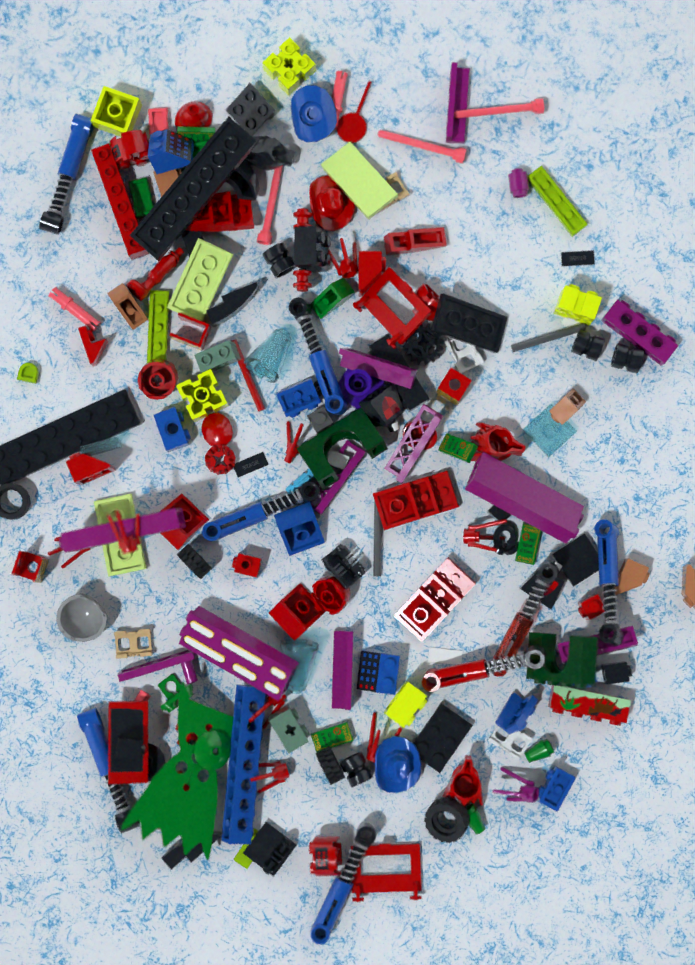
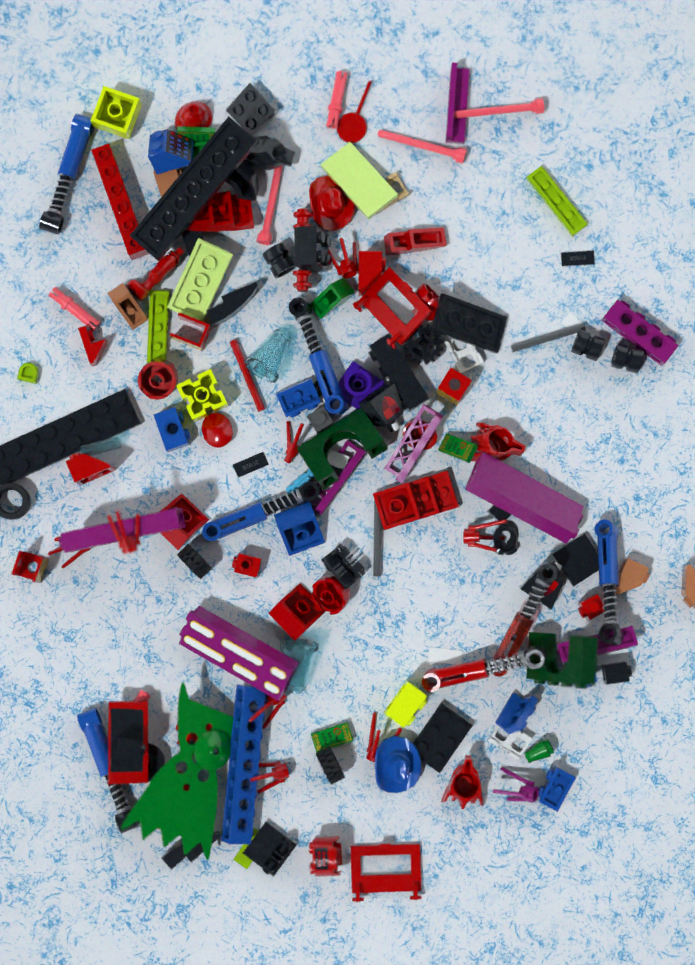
light grey cylinder [56,593,107,642] -> none
yellowish green tile [94,494,147,577] -> none
red brick [110,130,149,170] -> none
tan piece [114,629,153,659] -> none
magenta piece [118,650,198,684] -> none
green tile [128,177,154,219] -> none
coral tile [148,108,169,138] -> none
green bracket [158,674,194,713] -> none
sand green brick [194,340,241,373] -> none
red gear [205,445,236,475] -> none
neon yellow brick [262,37,316,96] -> none
sand green brick [268,705,310,754] -> none
blue hat [291,85,337,142] -> none
piece [310,823,376,945] -> none
magenta fence [332,631,353,710] -> none
magenta fence [339,347,418,389] -> none
black wheel [339,751,374,788] -> none
slope [356,651,400,695] -> none
slope [394,557,476,642] -> none
black tyre [424,797,470,843] -> none
green cone [465,804,486,834] -> none
magenta brick [508,169,529,198] -> none
green tile [515,524,541,565] -> none
clear light blue tile [523,404,577,458] -> none
brick [548,685,631,726] -> none
nougat slope [549,388,586,425] -> none
neon yellow brick [553,284,602,326] -> none

